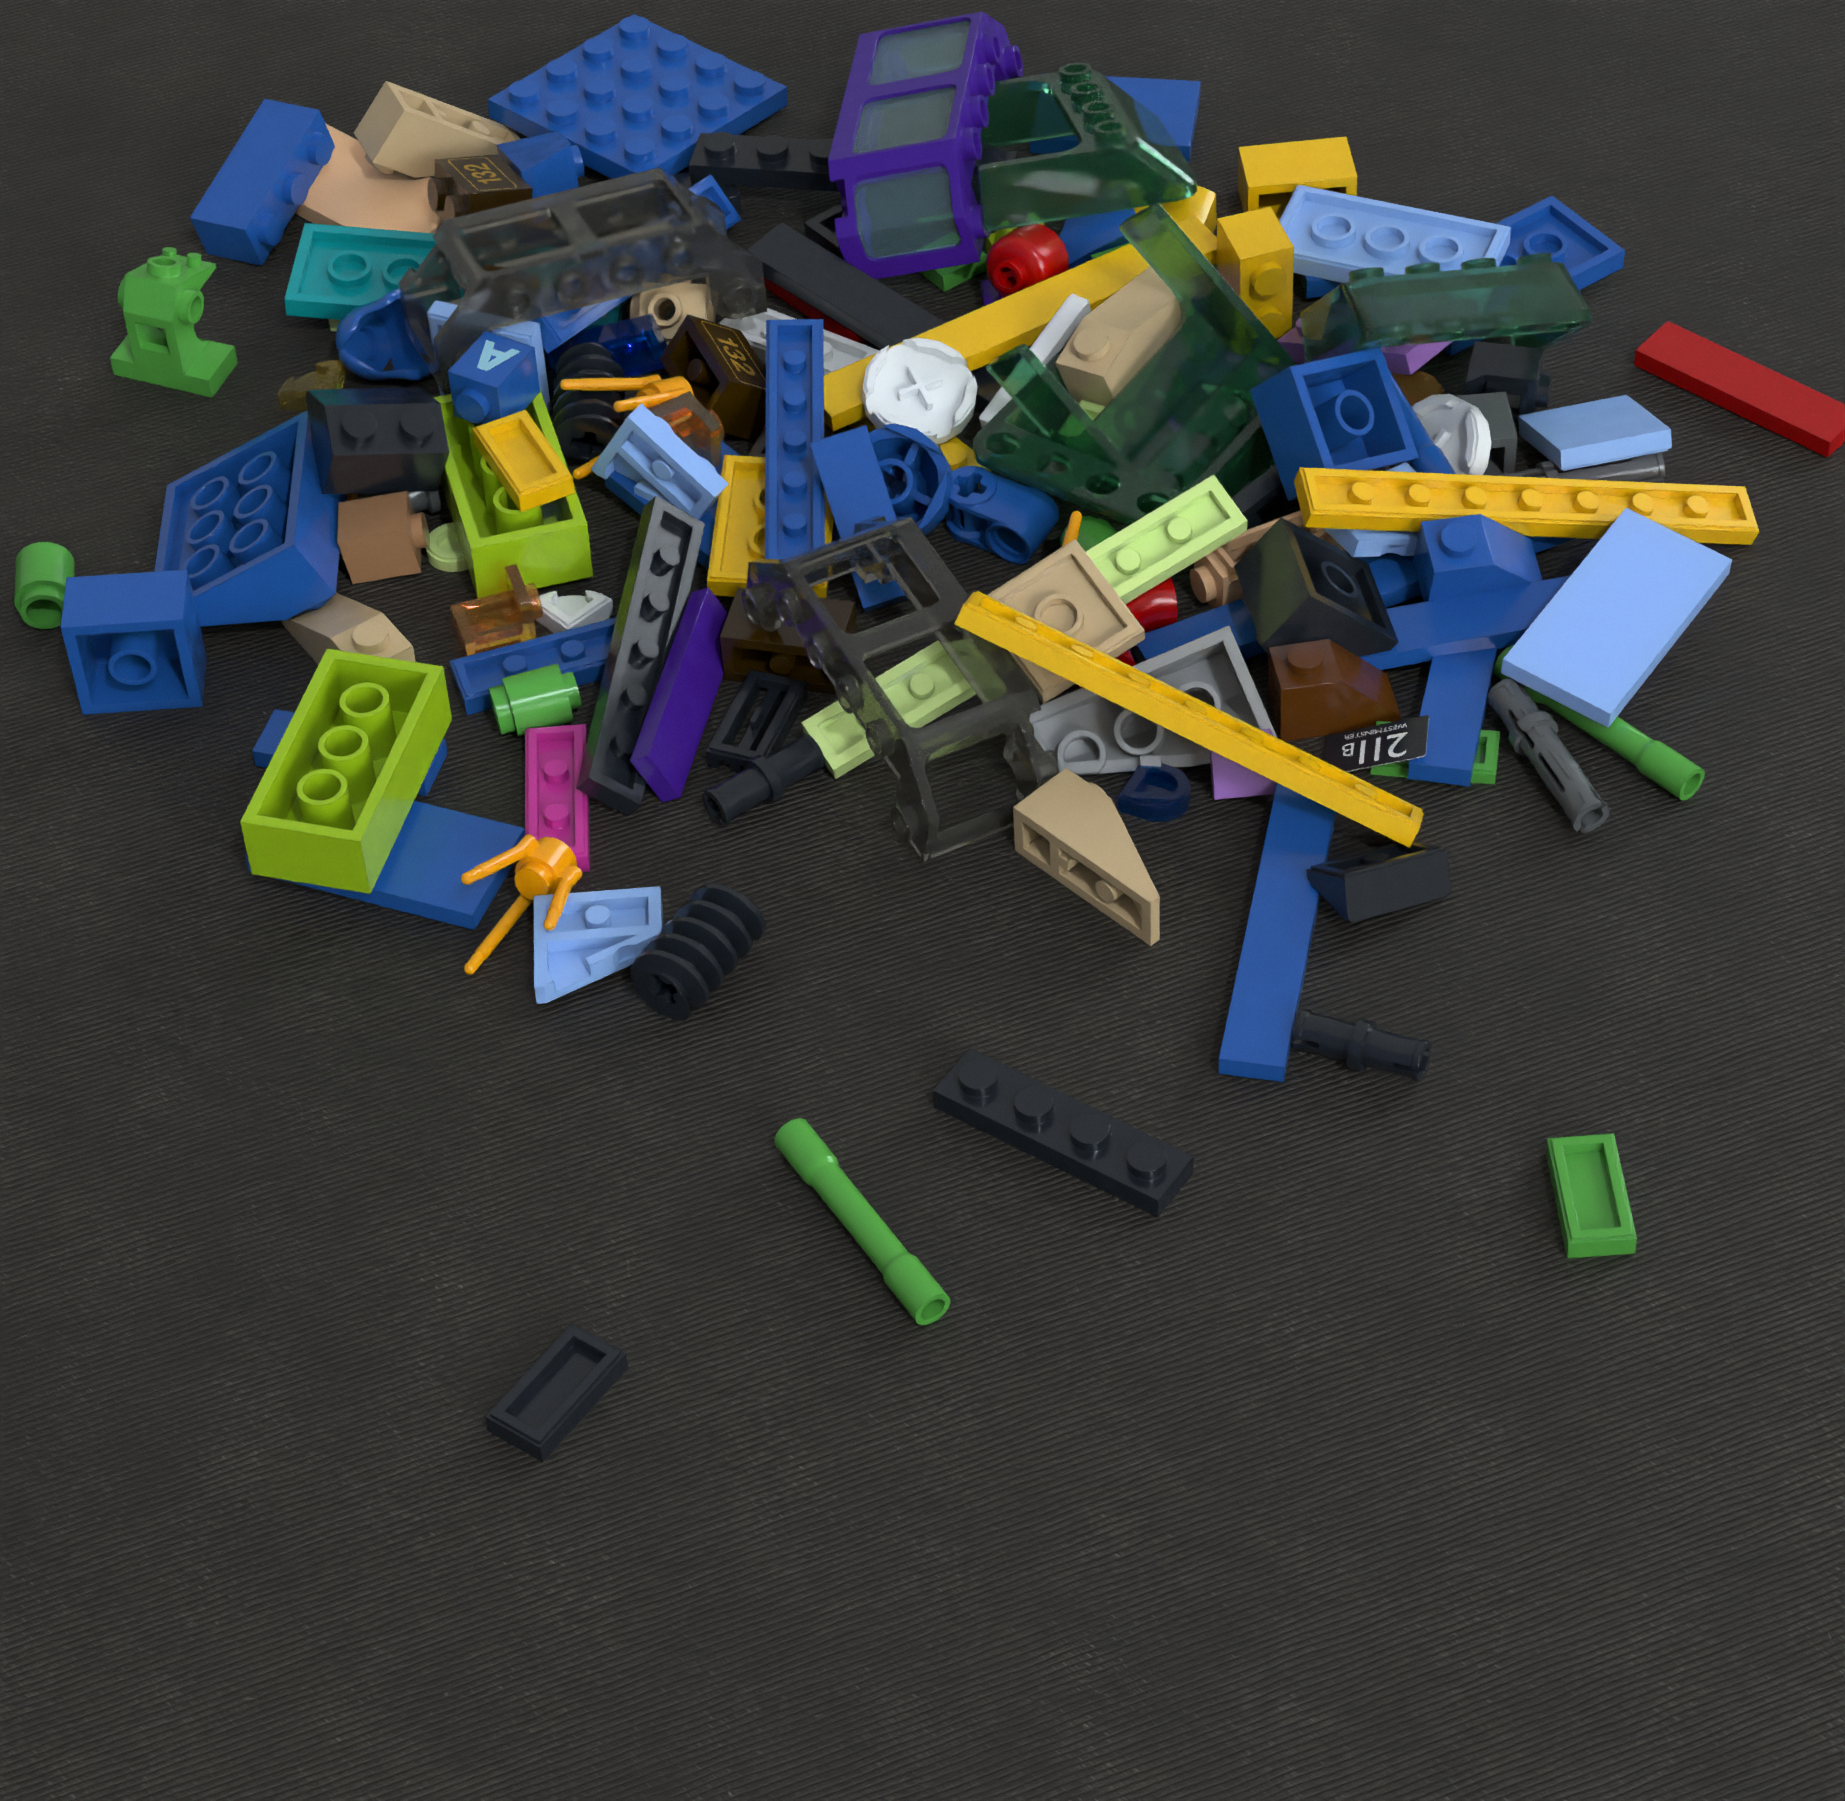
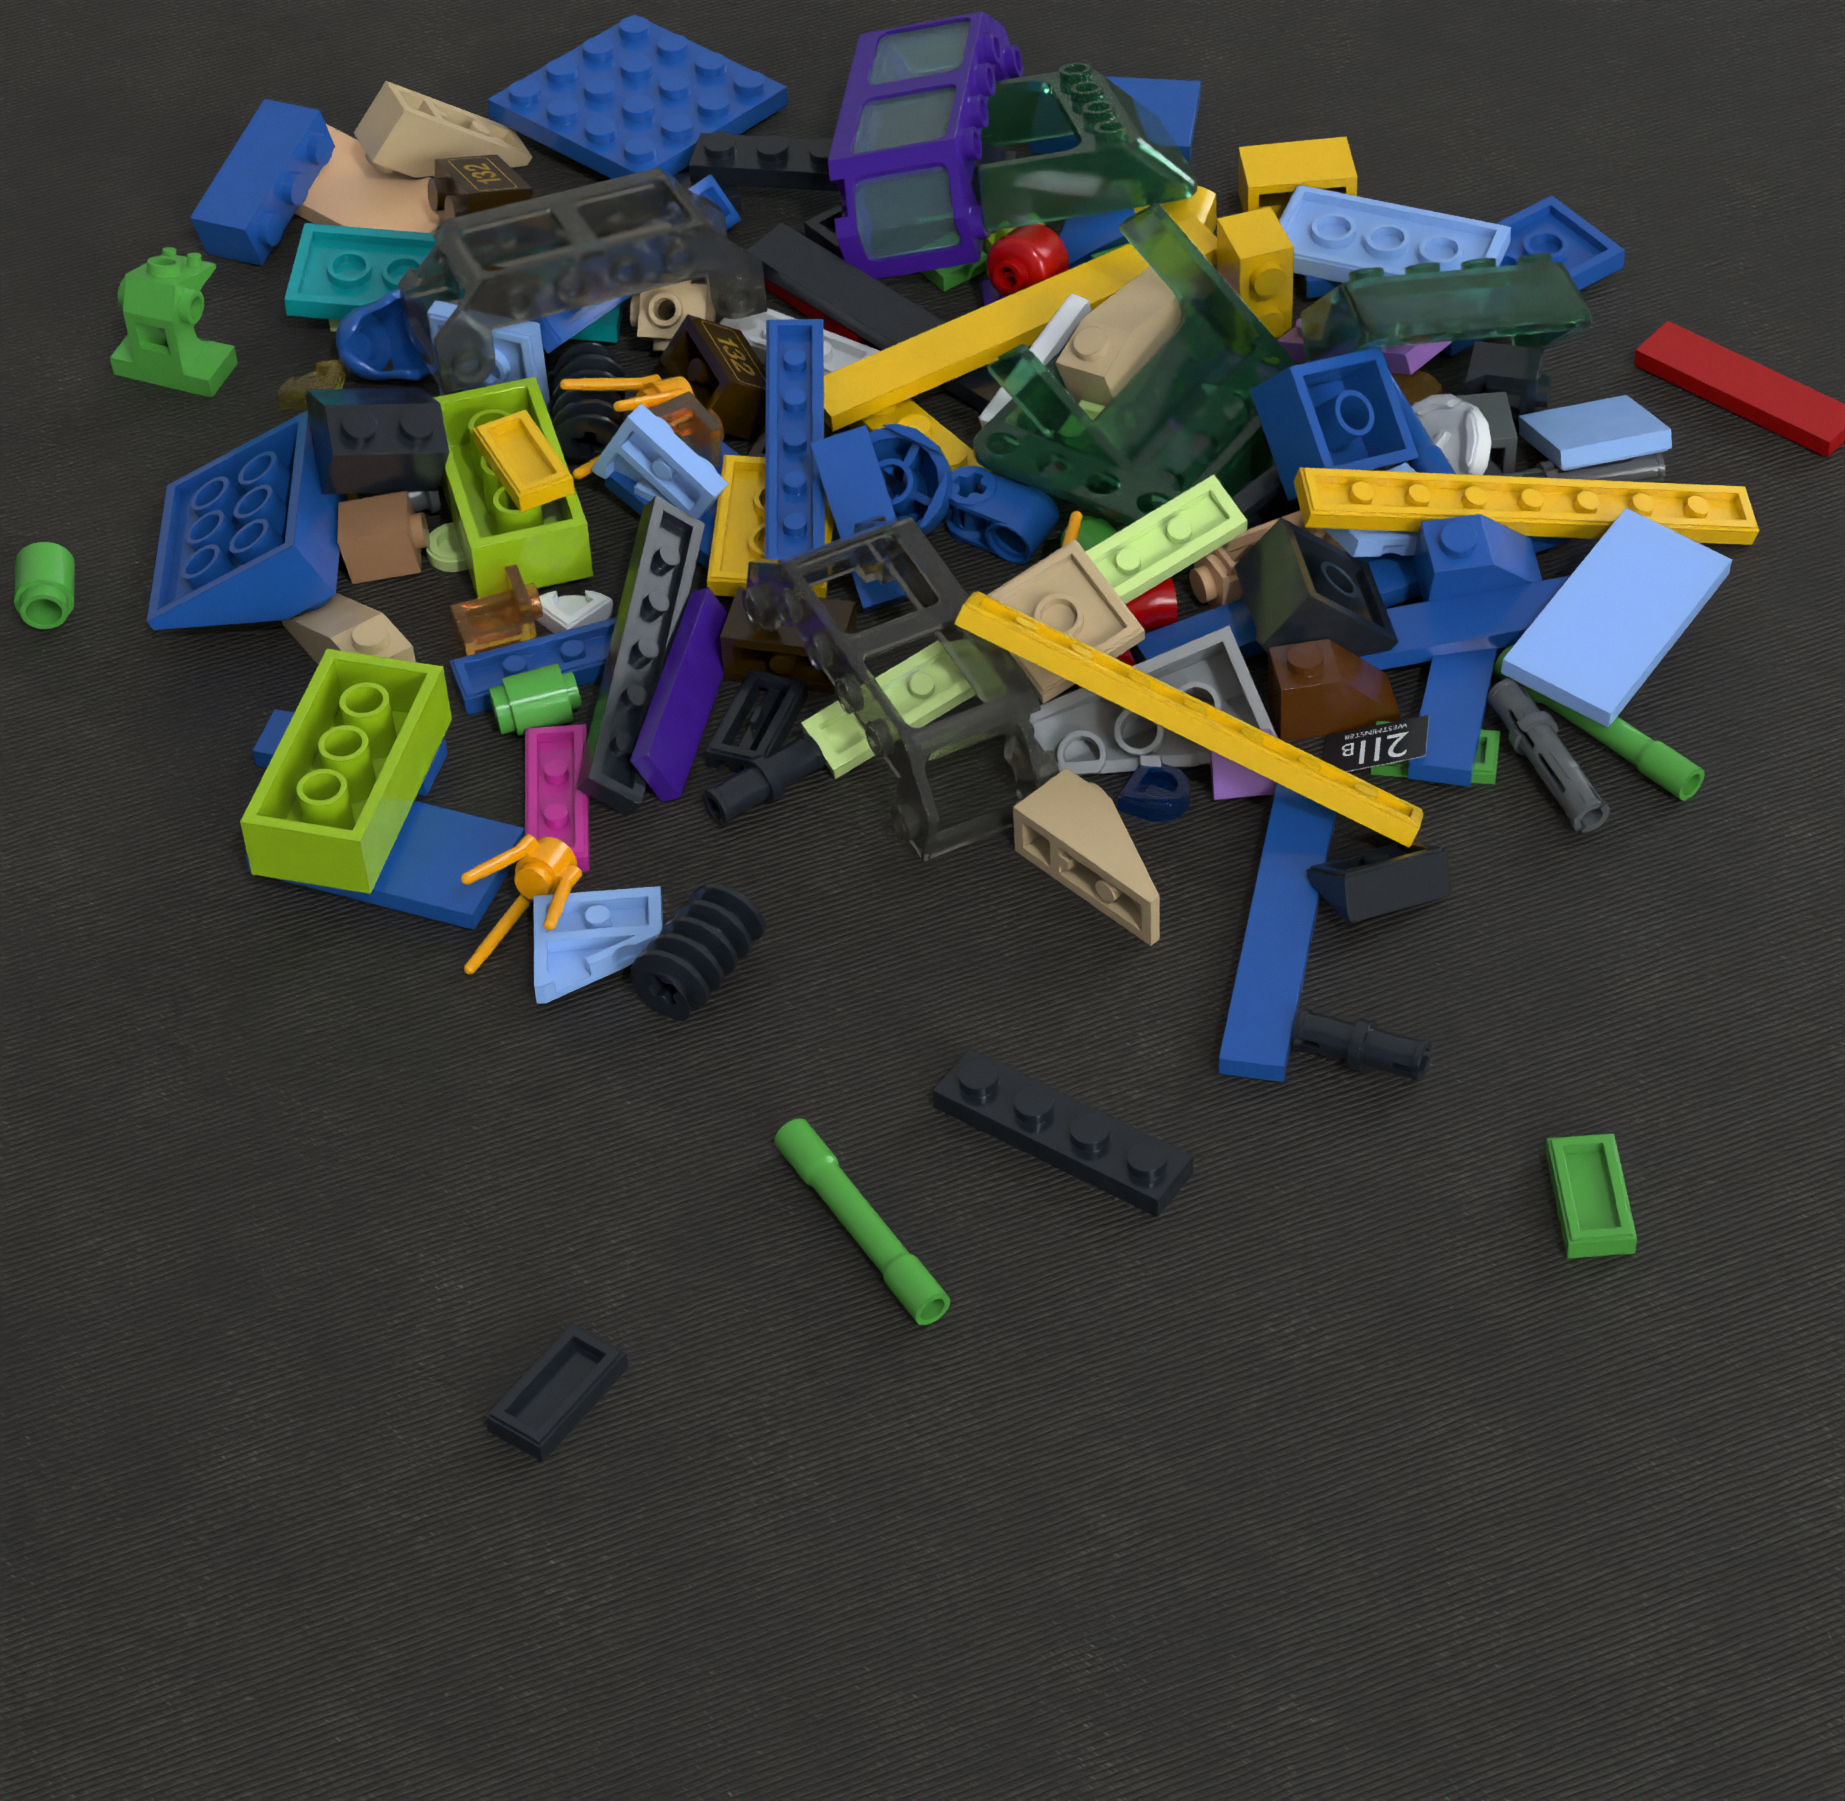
blue brick [61,570,207,715] -> none
blue brick [448,331,540,425] -> none
blue slope [496,131,584,223] -> none
clear blue plate [545,313,668,378] -> none
white tile [861,337,978,444] -> none

